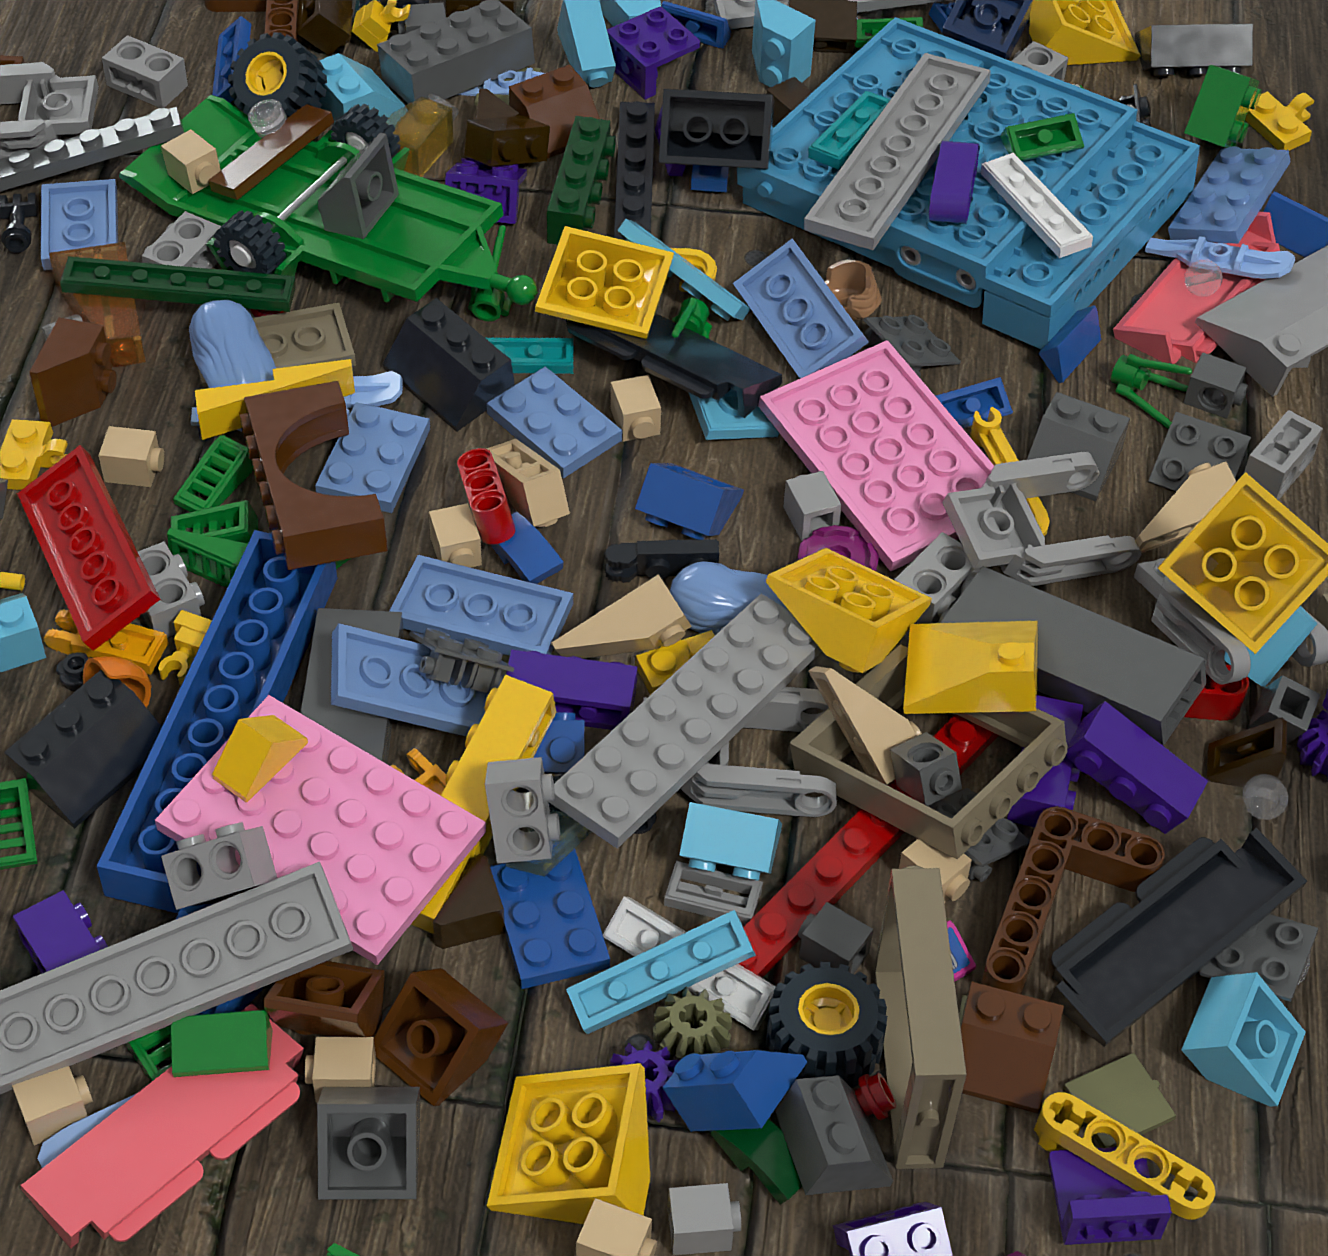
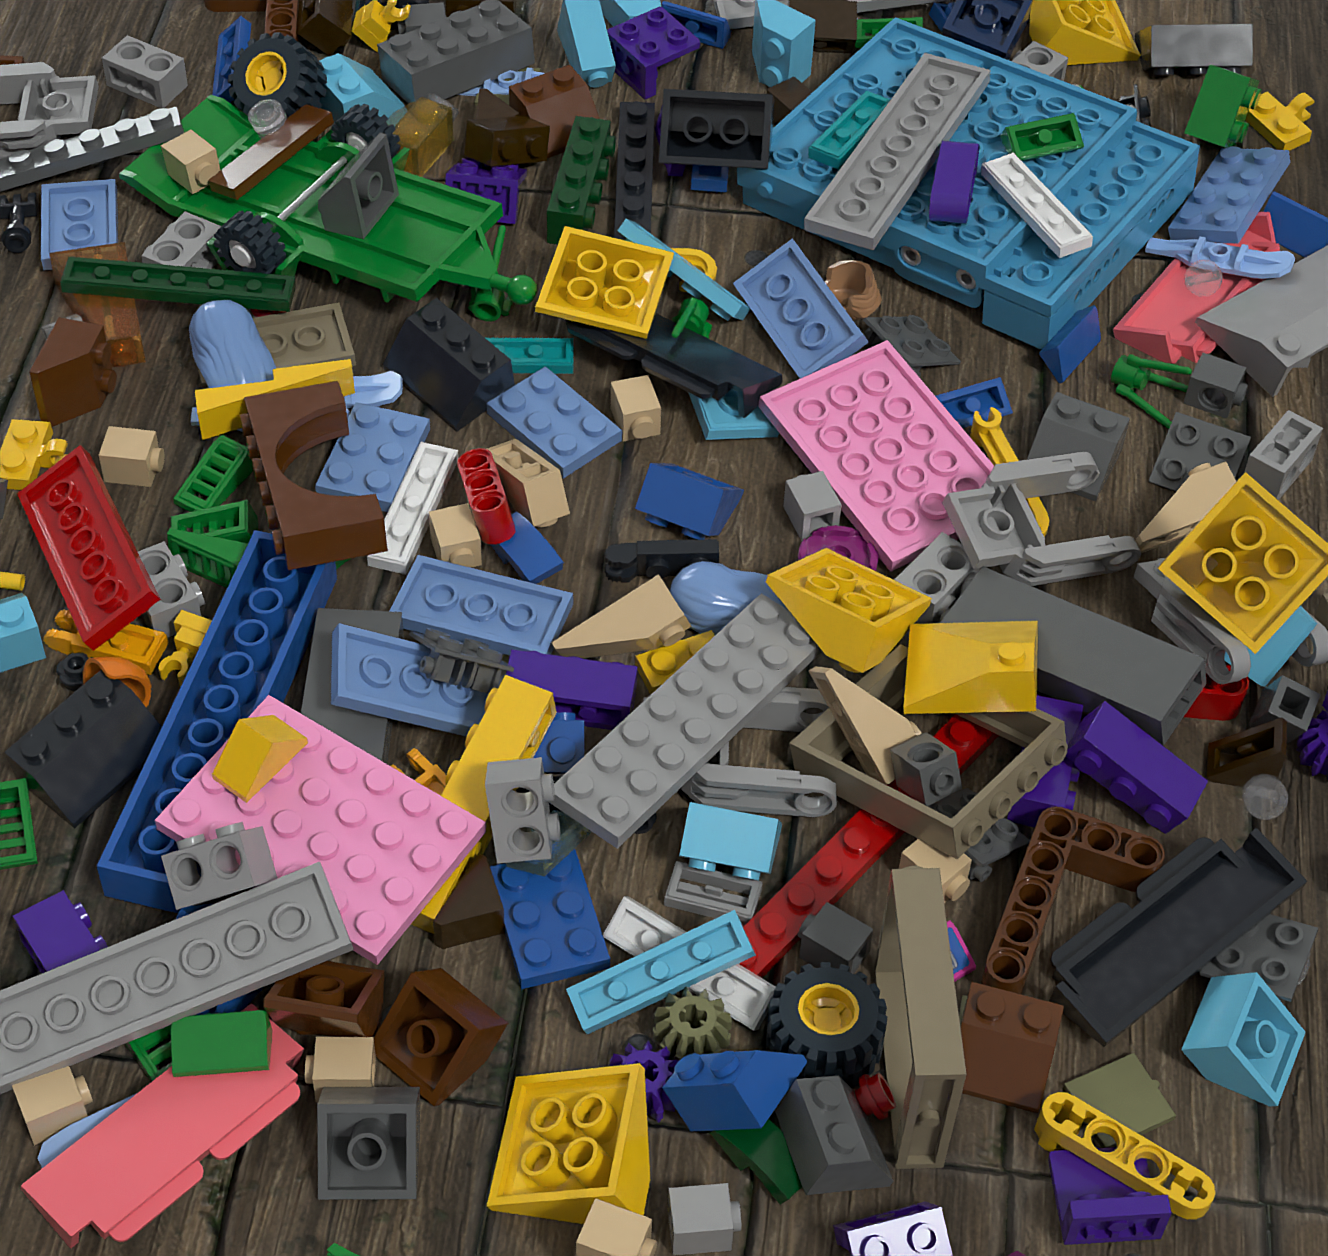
none -> white tile [367,442,458,575]

